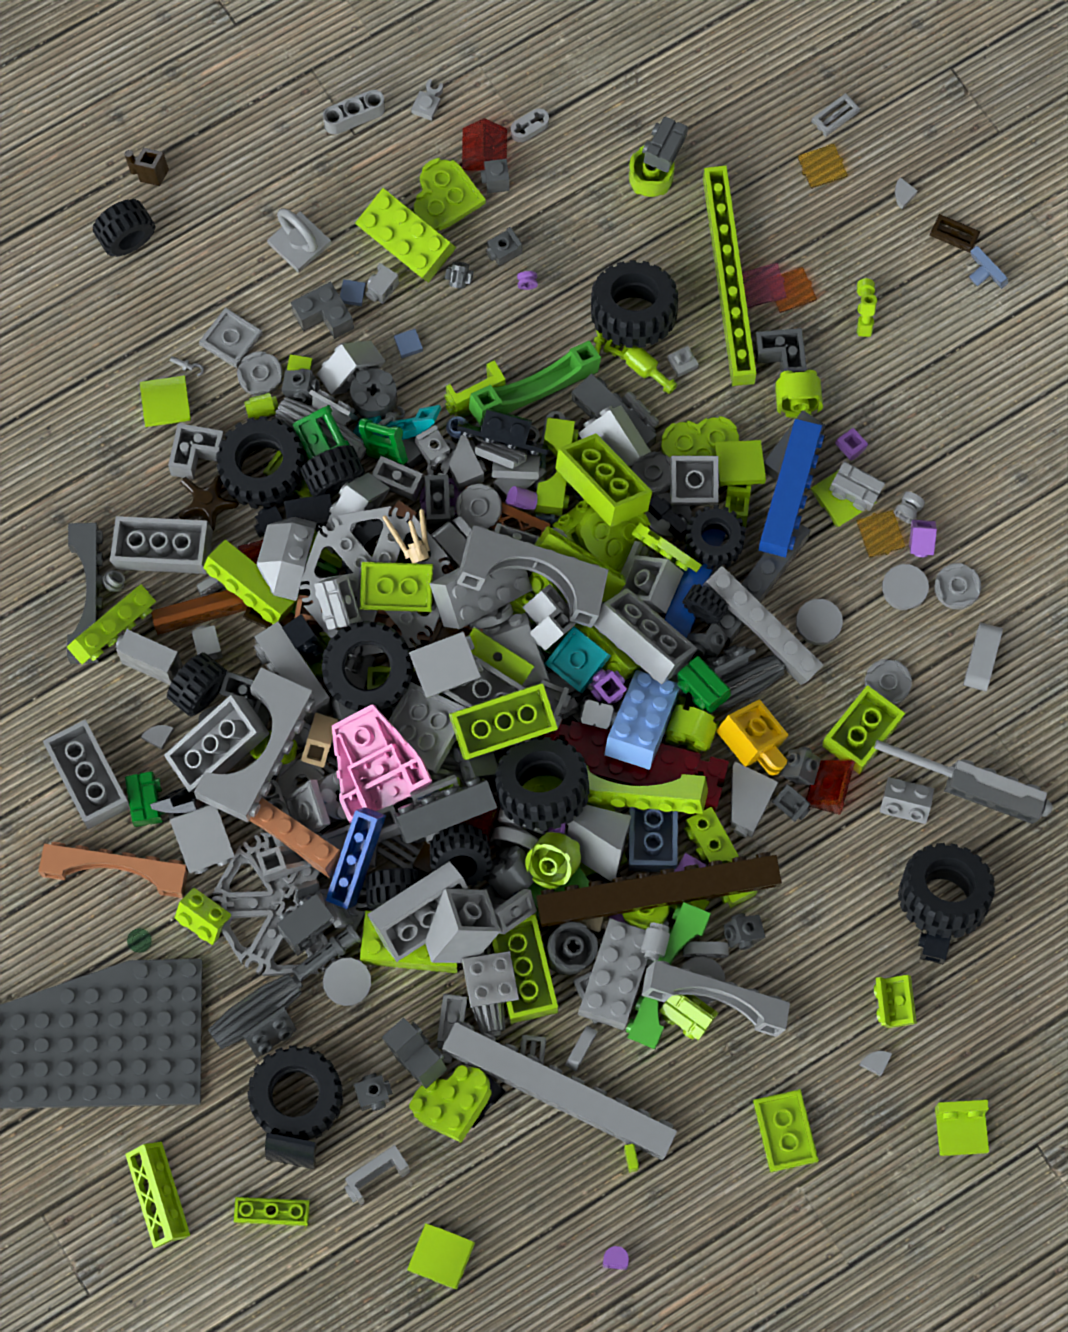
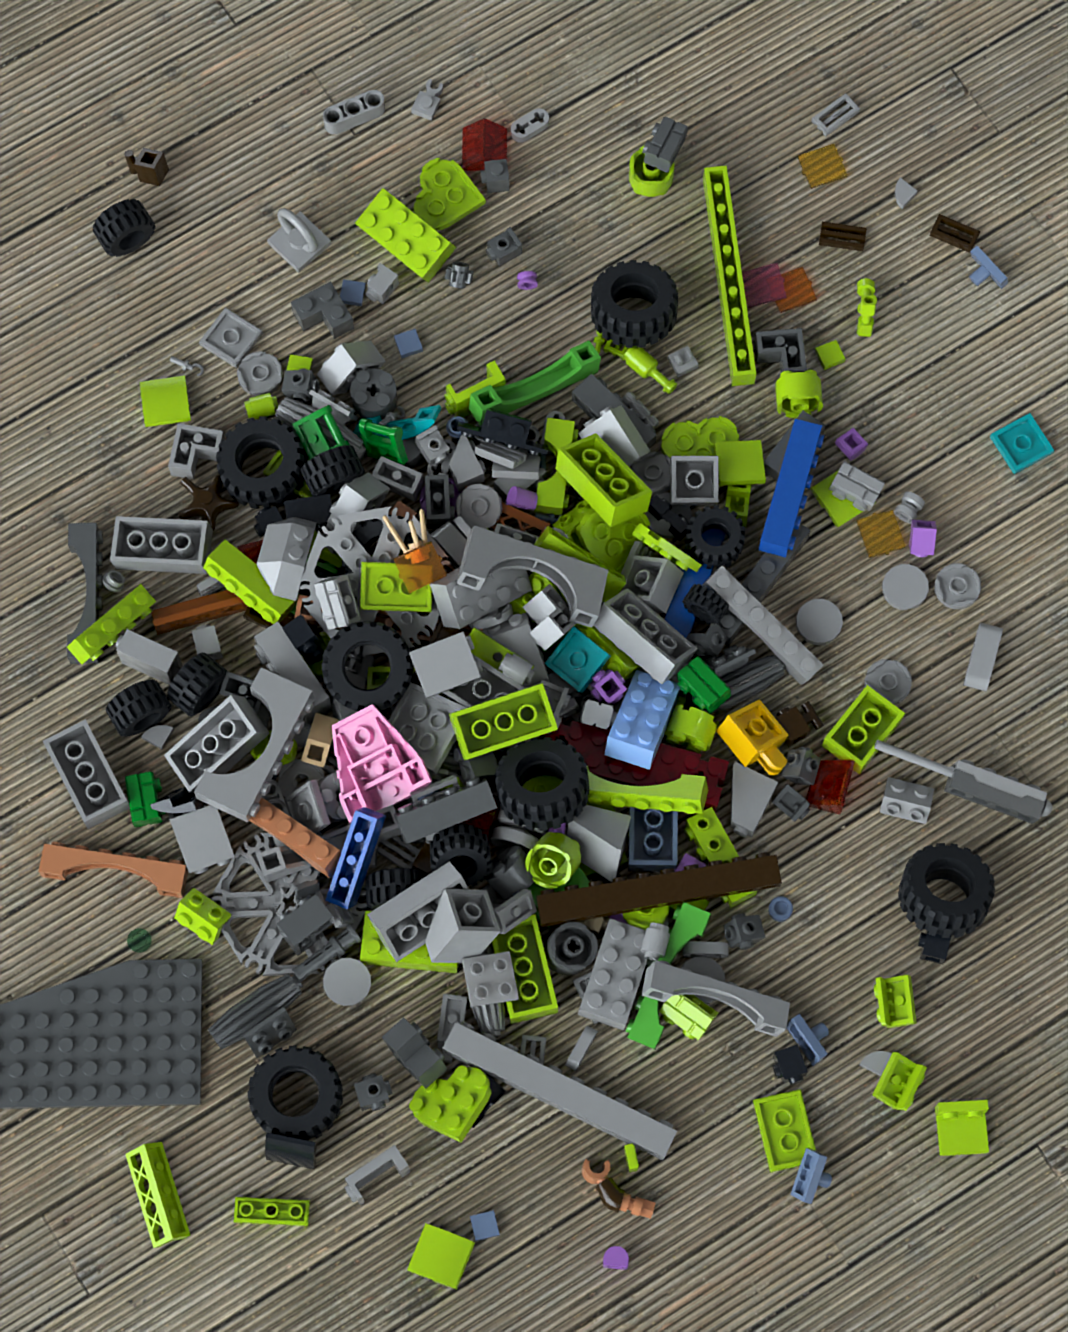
none -> black tyre [105,679,172,737]
none -> clear orange piece [393,541,447,593]
none -> sand blue tile [470,1210,500,1241]
none -> light grey brick [498,653,535,686]
none -> nougat piece [582,1158,656,1219]
none -> sand blue tile [768,896,793,922]
none -> black brick [772,1044,808,1085]
none -> dark brown brick [775,701,824,747]
none -> sand blue tile [786,1014,829,1066]
none -> sand blue tile [790,1148,832,1204]
none -> lime tile [815,340,846,370]
none -> dark brown tile [819,221,867,251]
none -> lime bracket [872,1052,927,1111]
none -> teal tile [990,413,1054,474]

